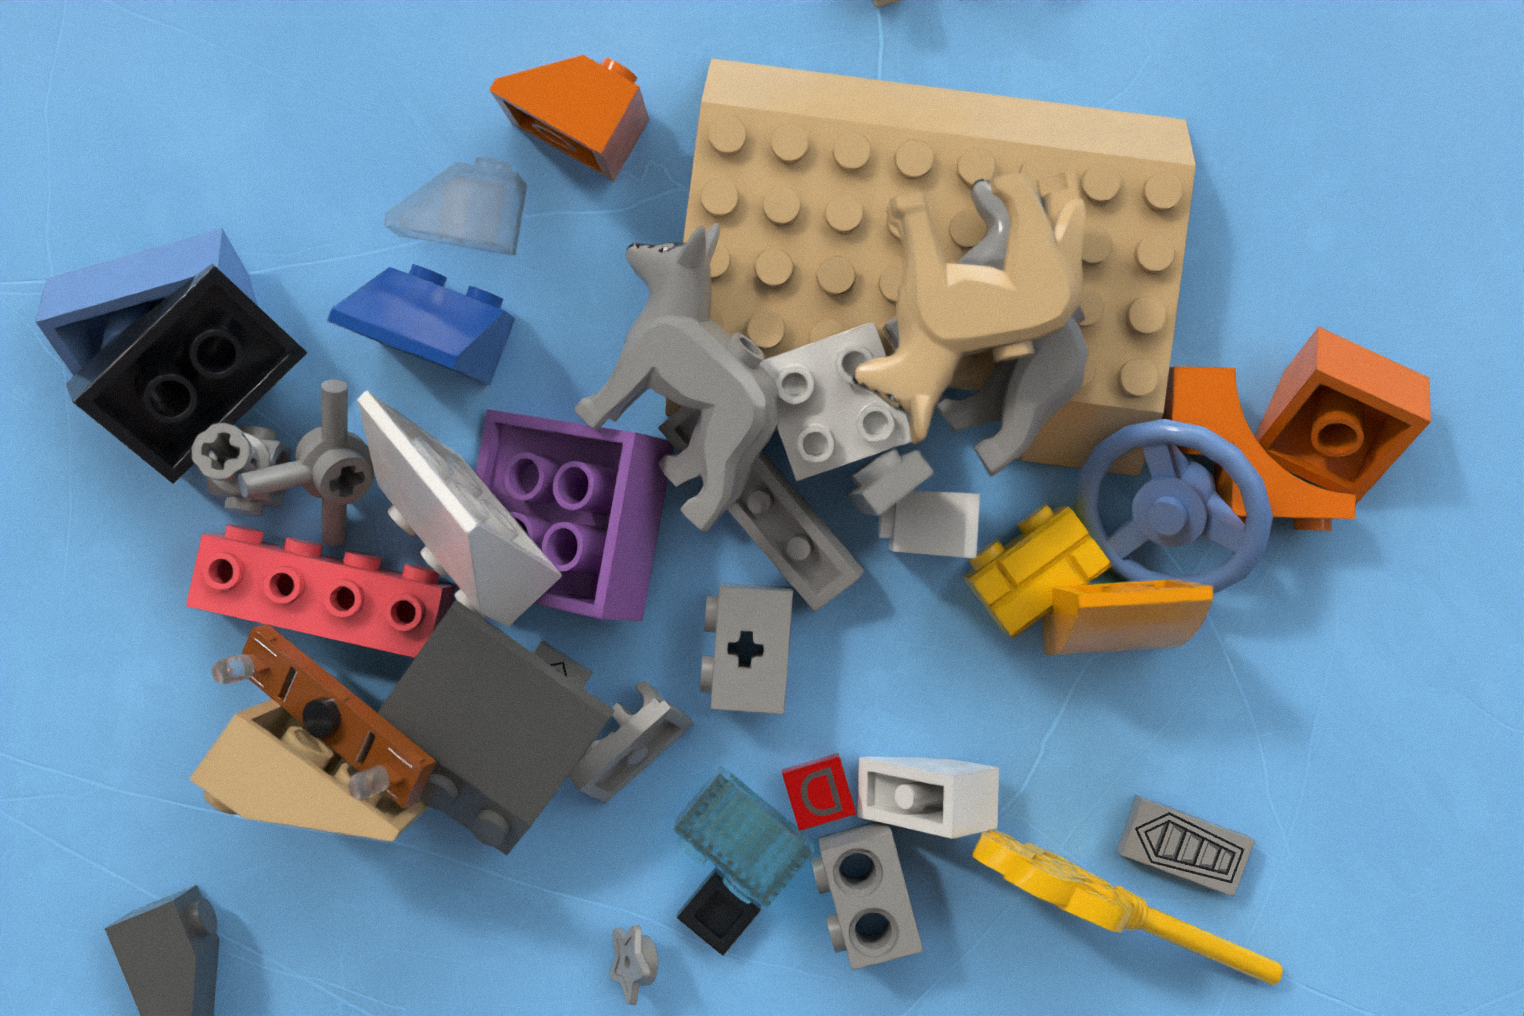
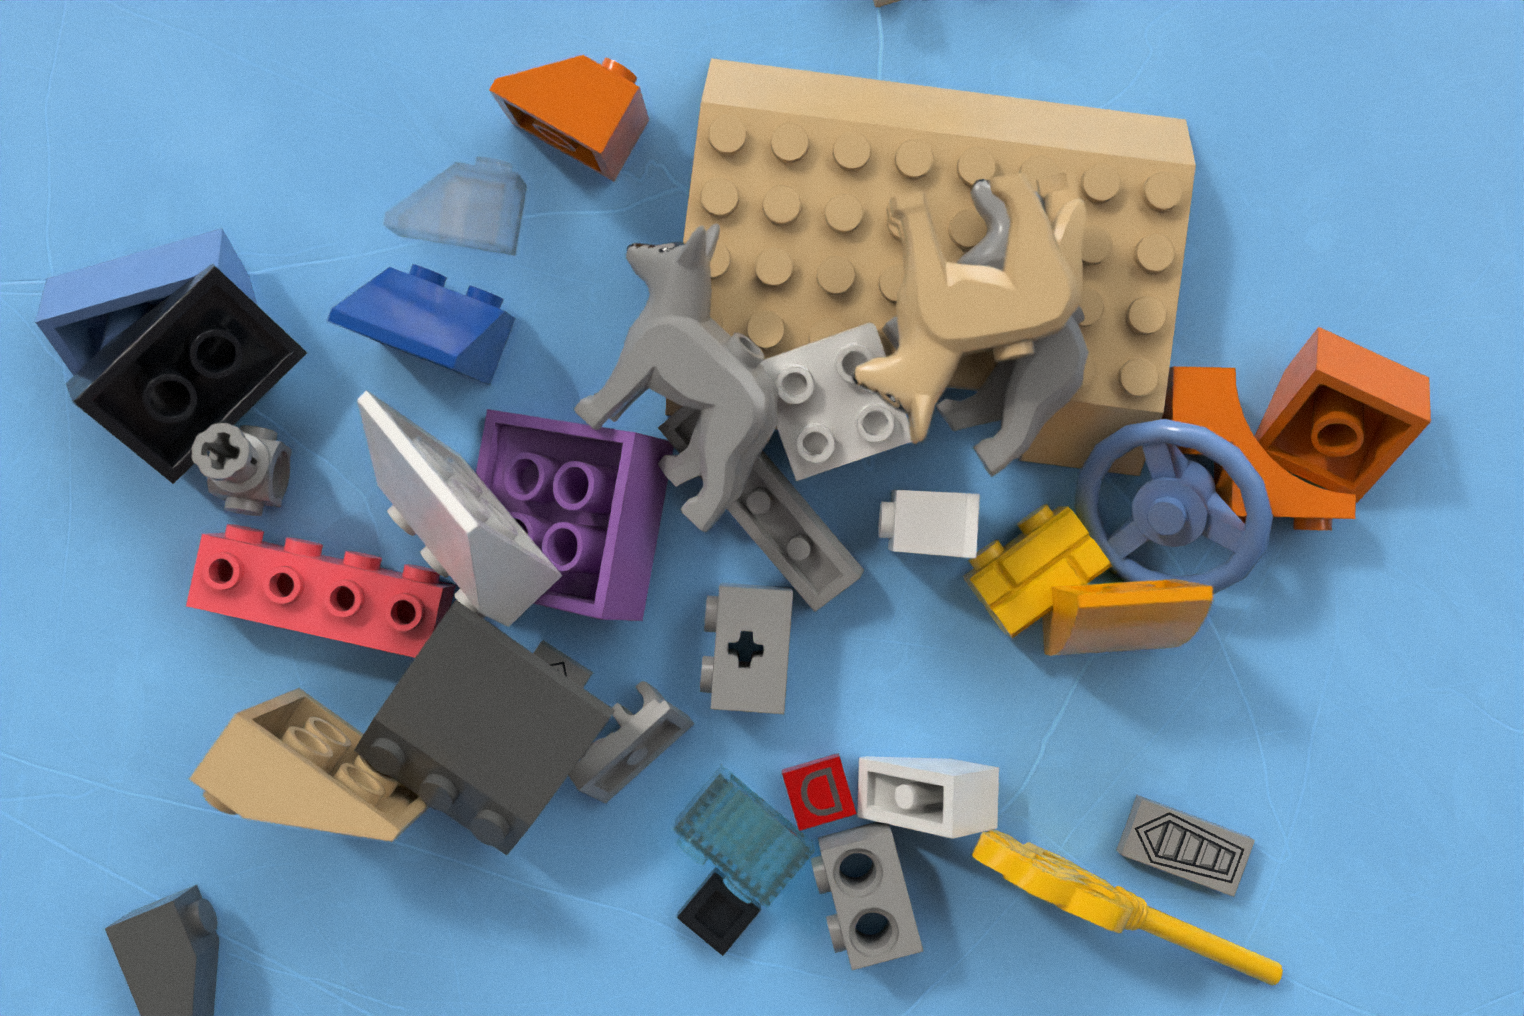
dark orange piece [212,624,437,808] -> none
light grey bar [238,379,374,546] -> none
light grey plate [610,925,658,1005] -> none
light grey plate [846,449,935,516] -> none

